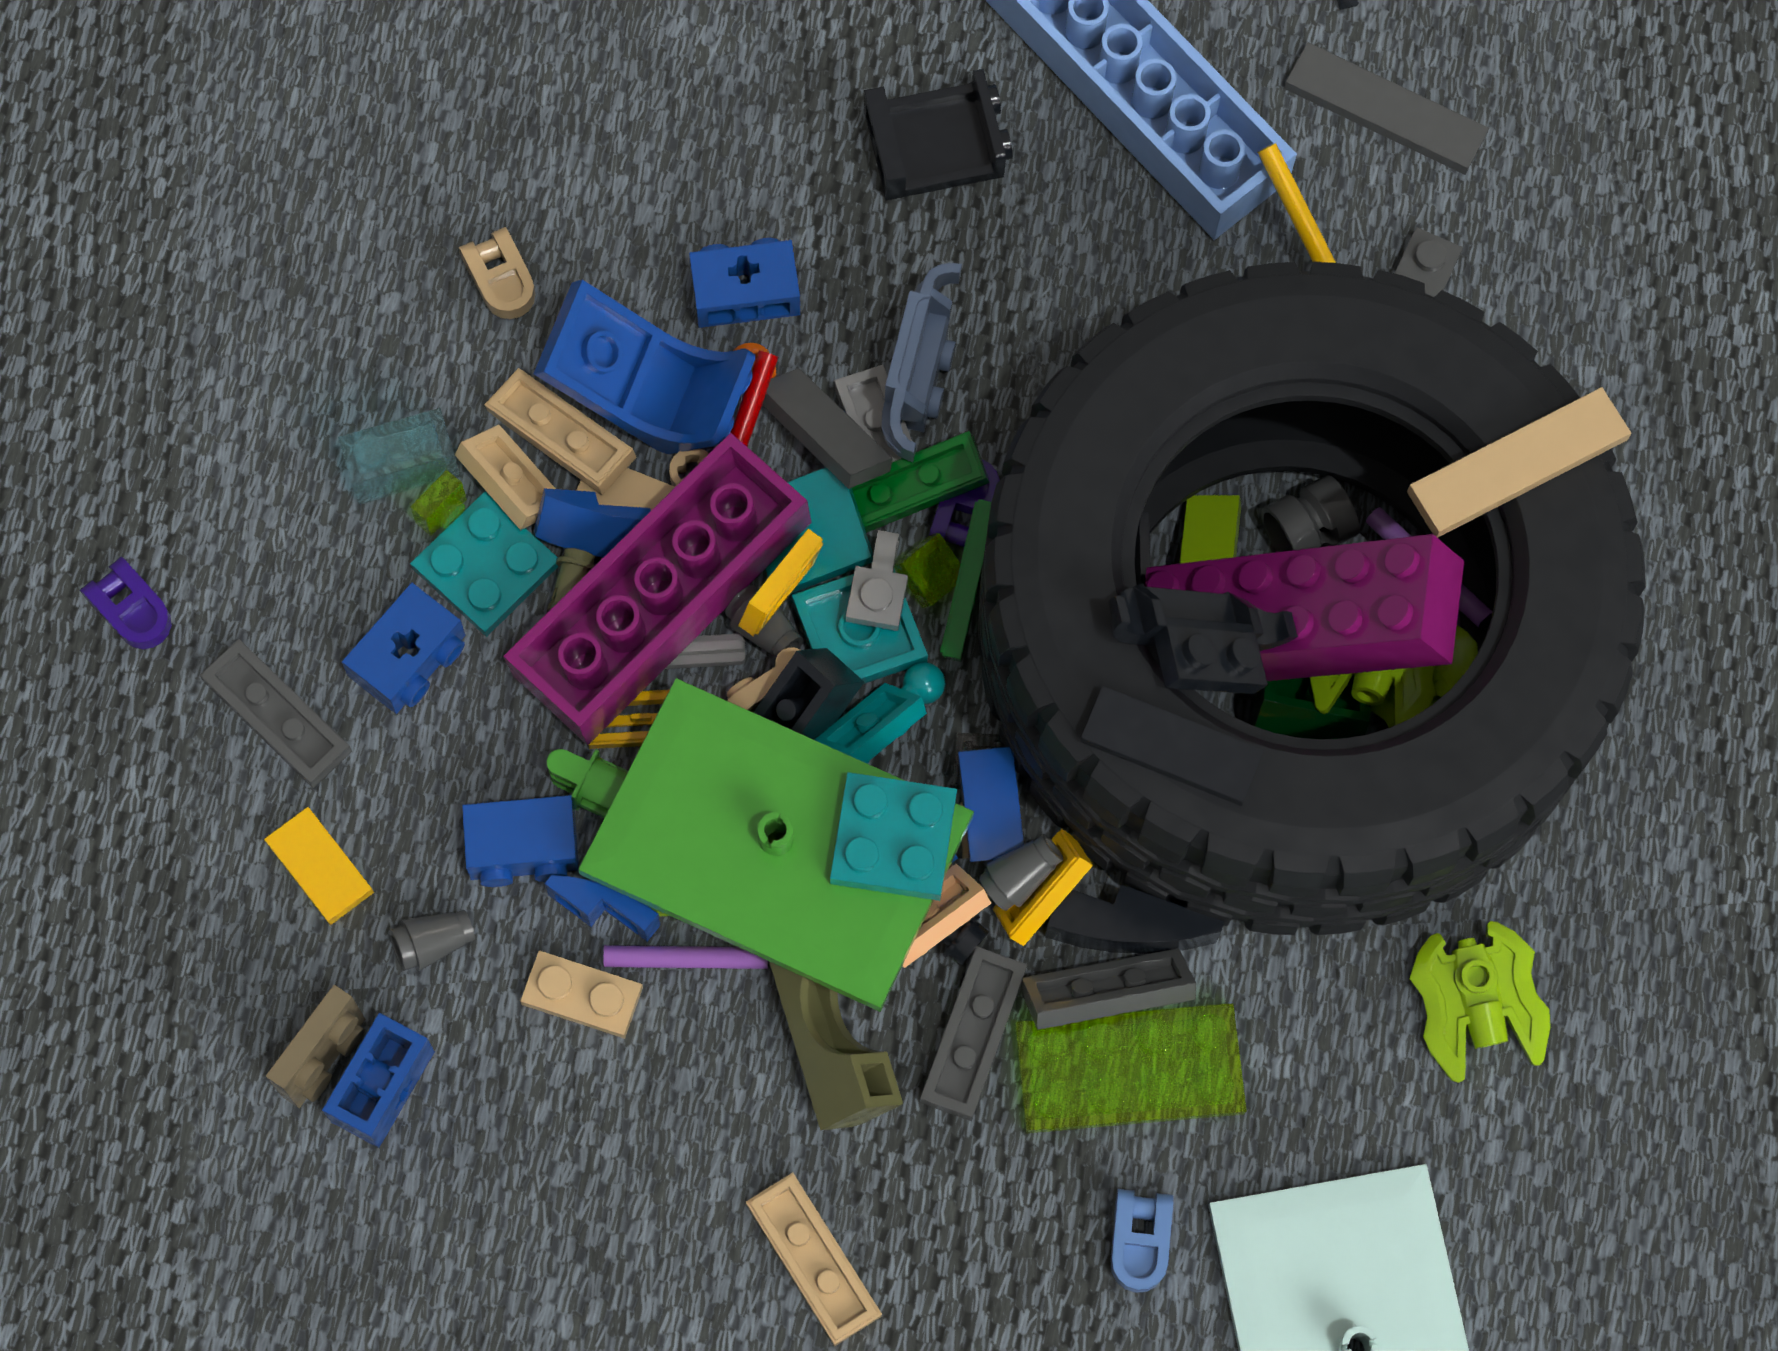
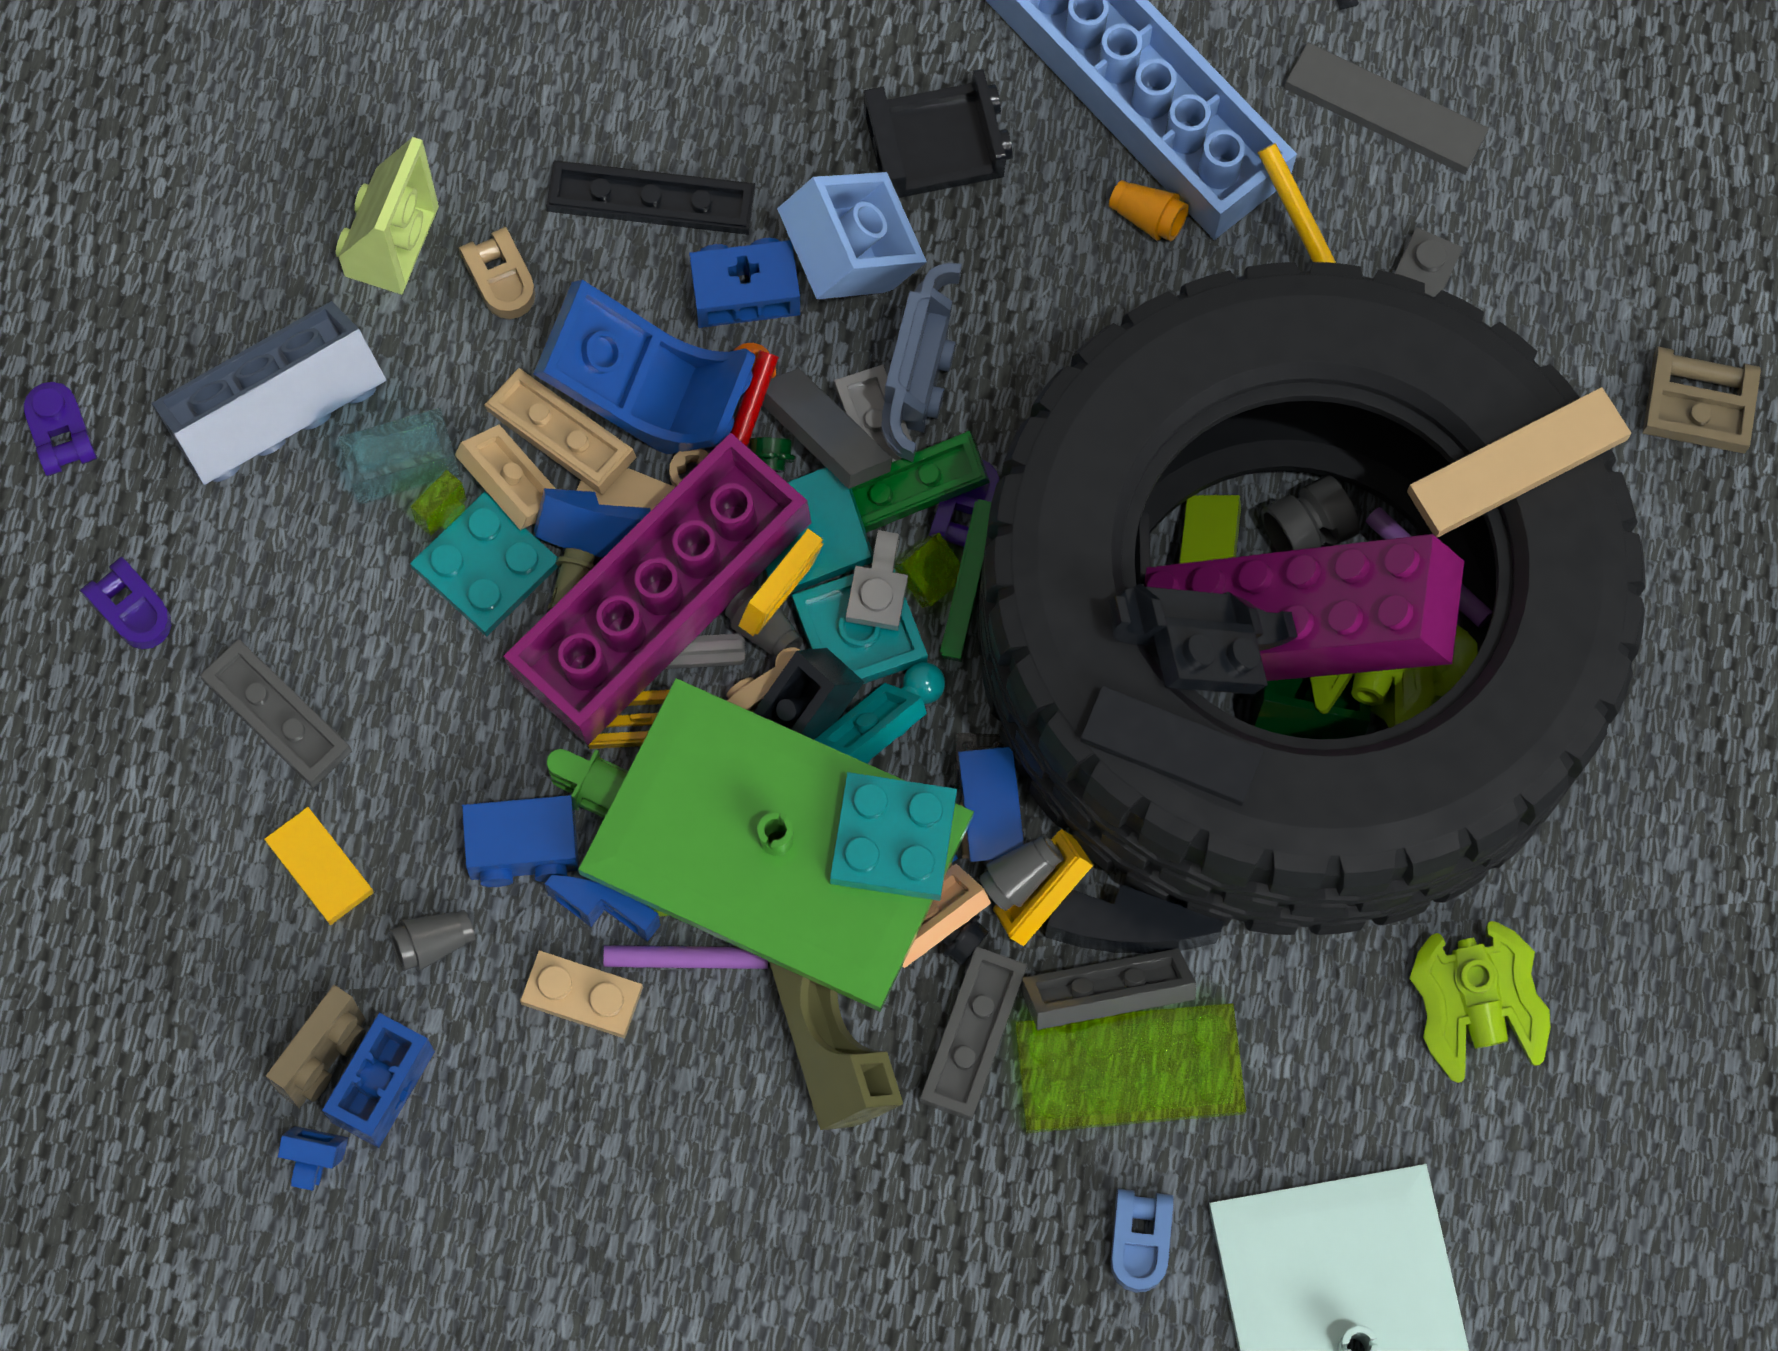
blue brick [342,583,466,714] -> none
tan tile [746,1172,882,1346] -> none
none -> dark purple plate [24,382,97,477]
none -> slope [151,301,387,485]
none -> blue tile [278,1126,348,1191]
none -> yellowish green slope [336,137,439,295]
none -> black tile [546,160,756,235]
none -> dark green plate [749,437,795,473]
none -> light blue brick [777,172,927,299]
none -> light orange cone [1109,180,1189,241]
none -> dark tan plate [1642,346,1761,454]

